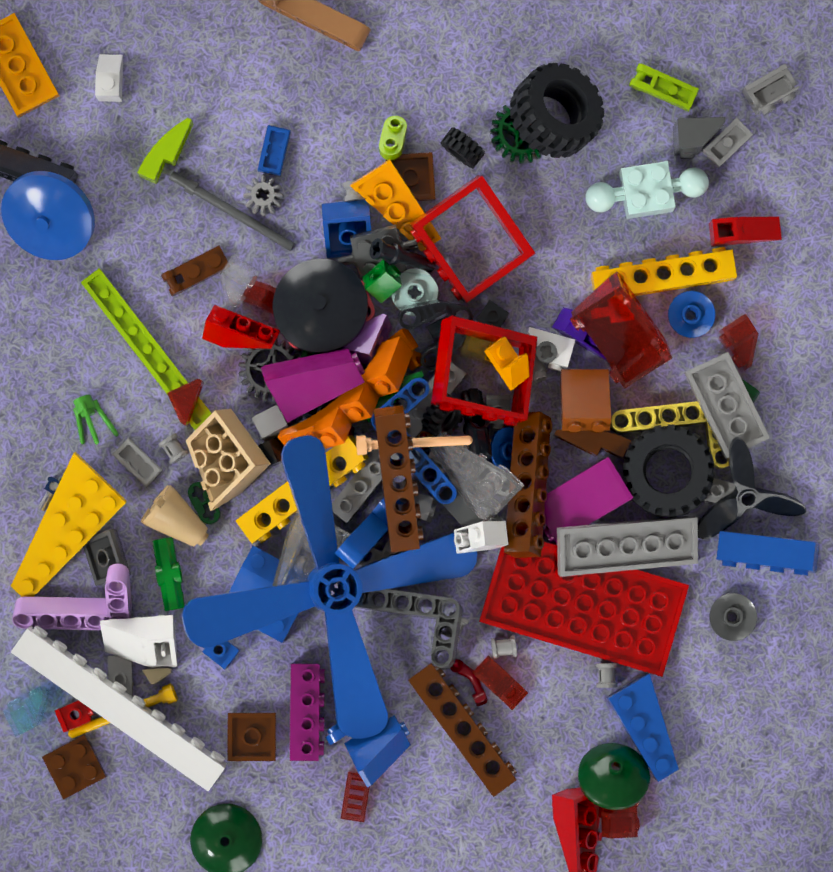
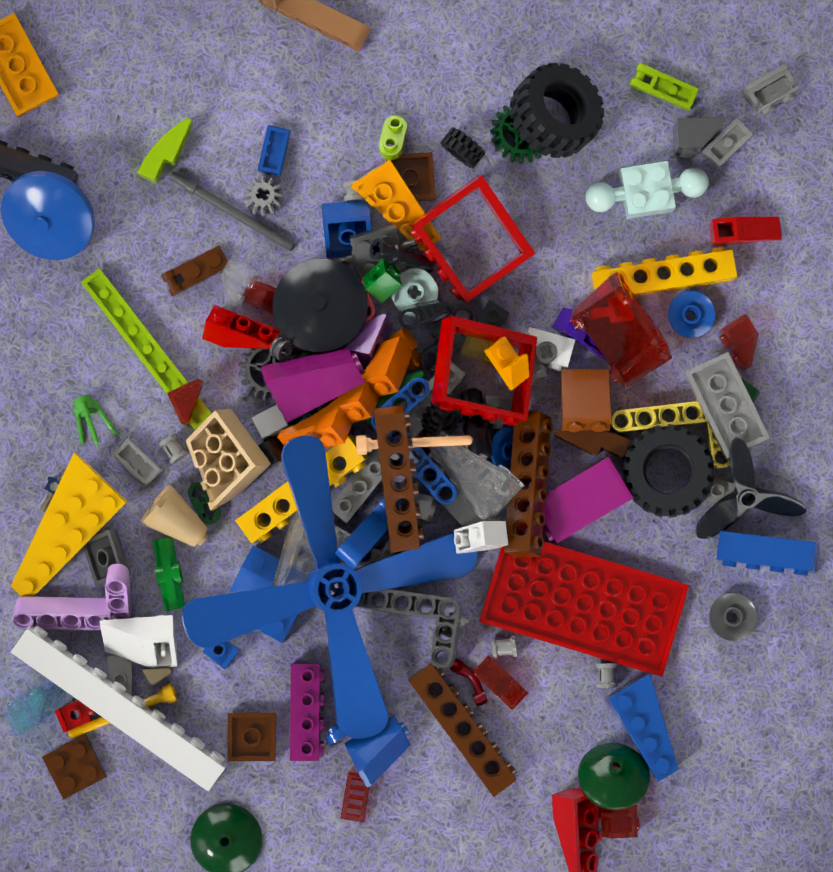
white slope [95,54,123,102] -> none
light grey plate [557,515,698,577] -> none
none -> dark grey bush [270,337,293,362]

